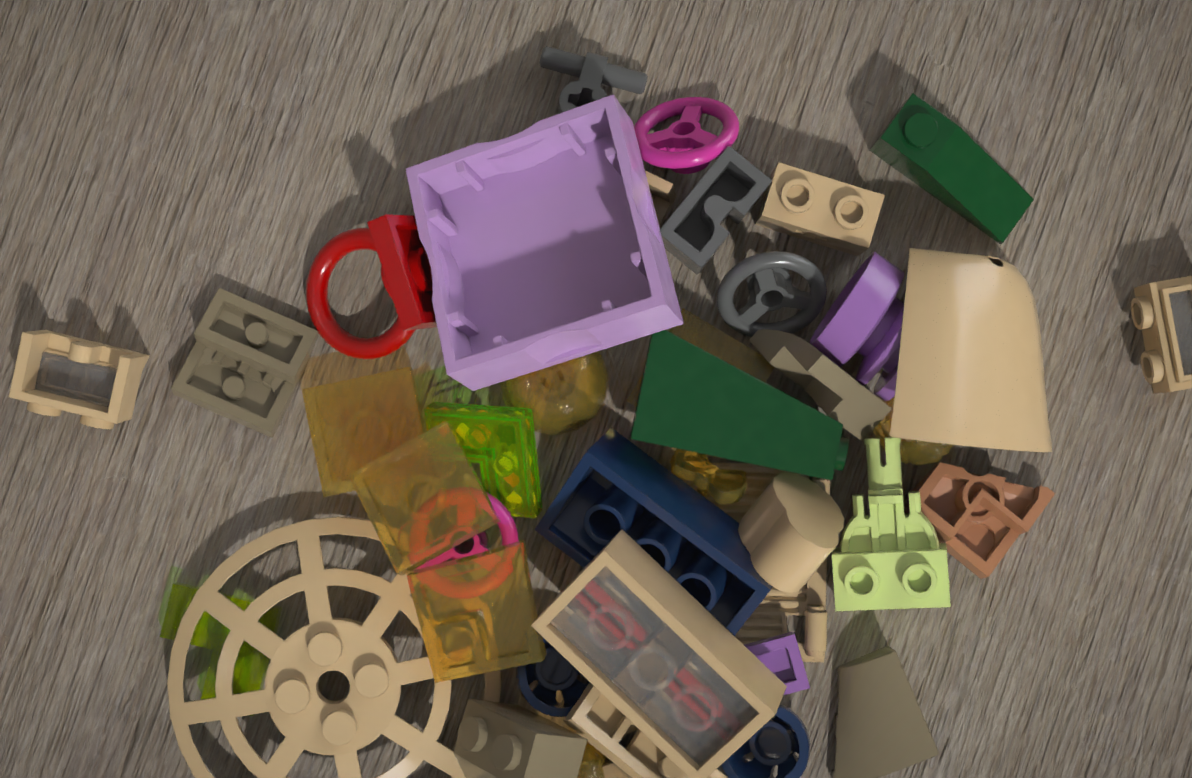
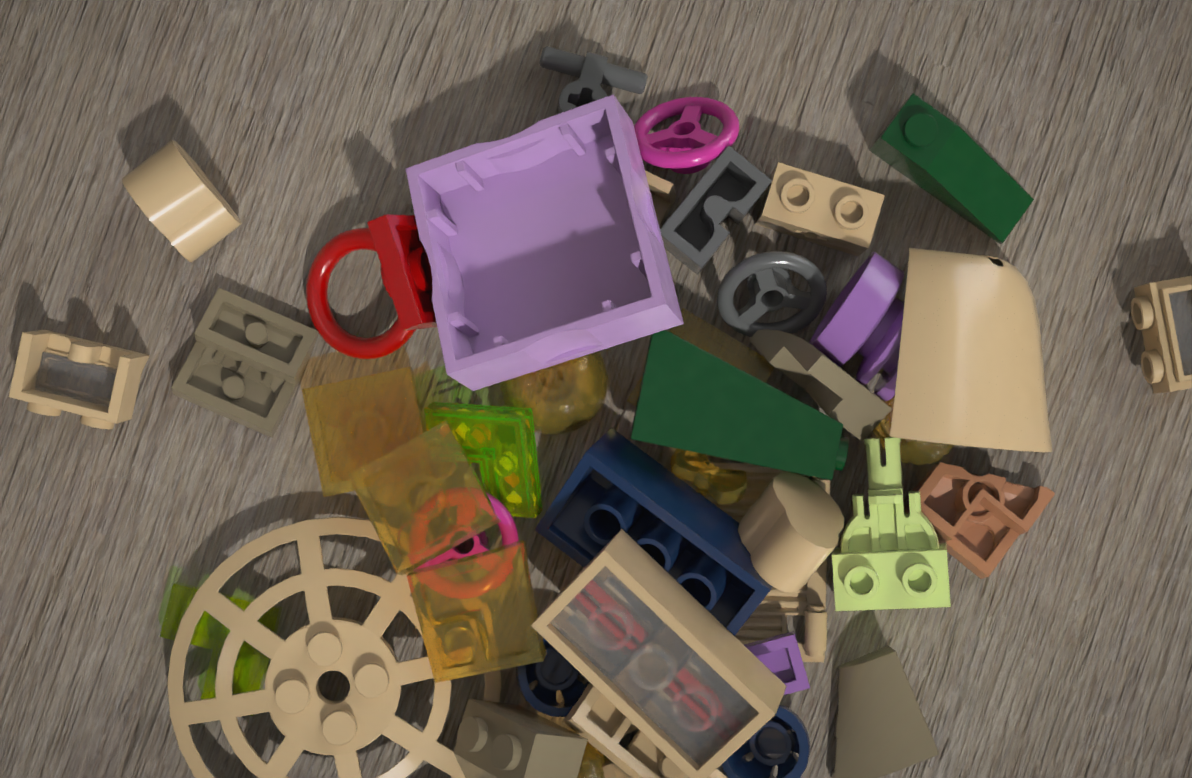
none -> tan piece [122,140,242,263]

